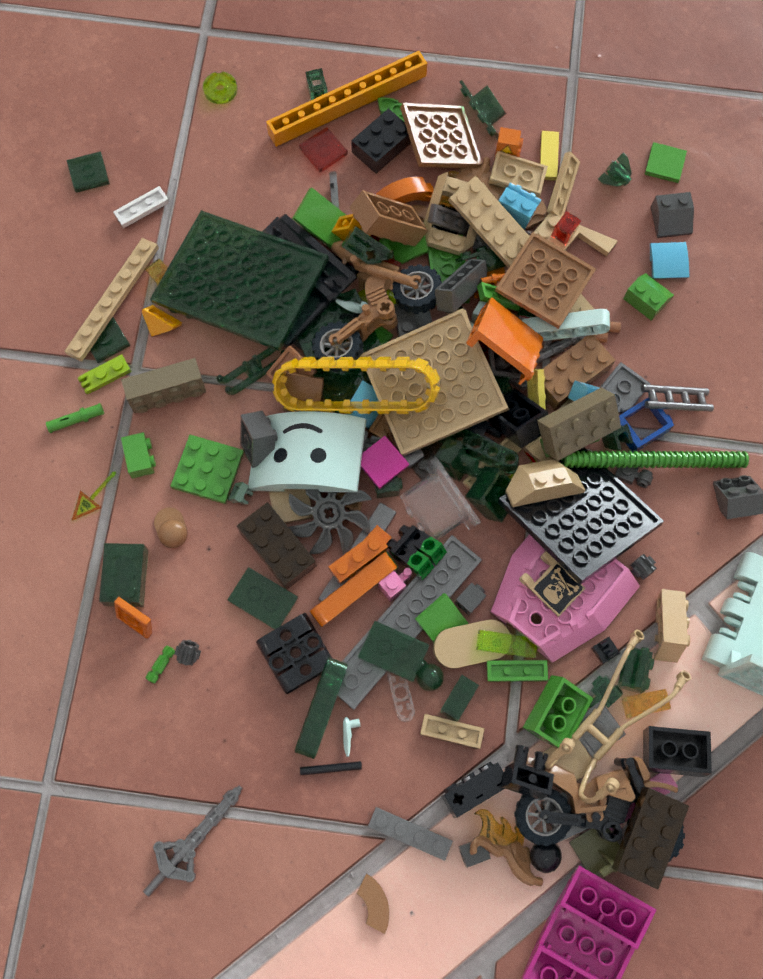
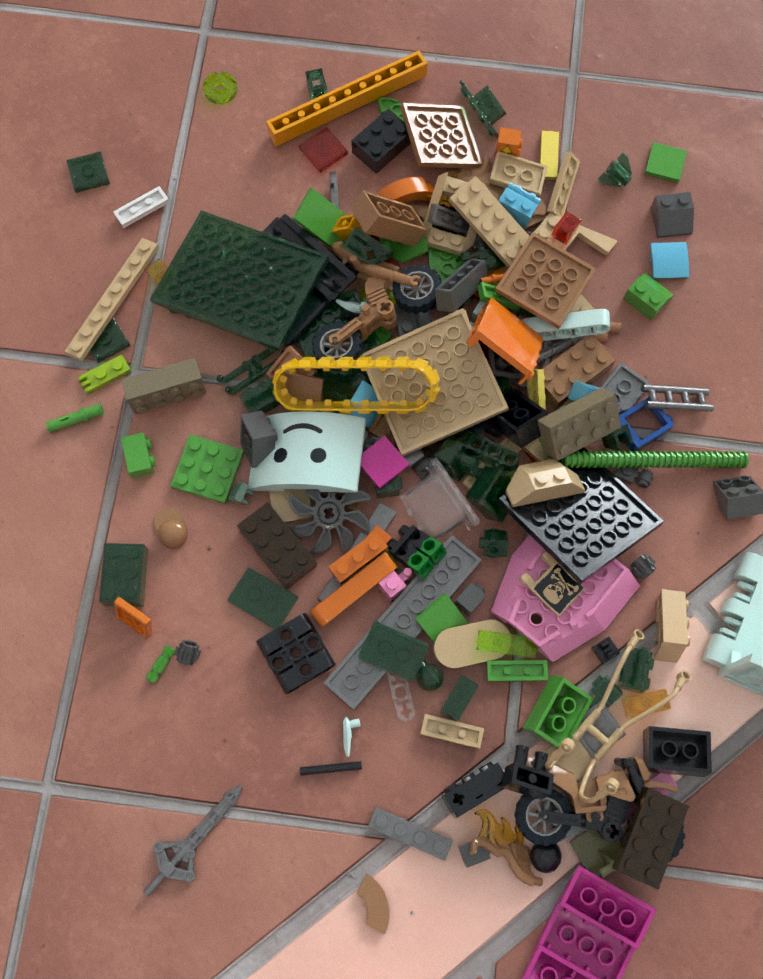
clear neon green piece [71,471,116,521] -> none
light orange slope [142,305,182,337] -> none
clear green beam [295,657,348,759] -> none
none -> clear green brick [239,378,281,413]
none -> clear green brick [479,528,509,558]

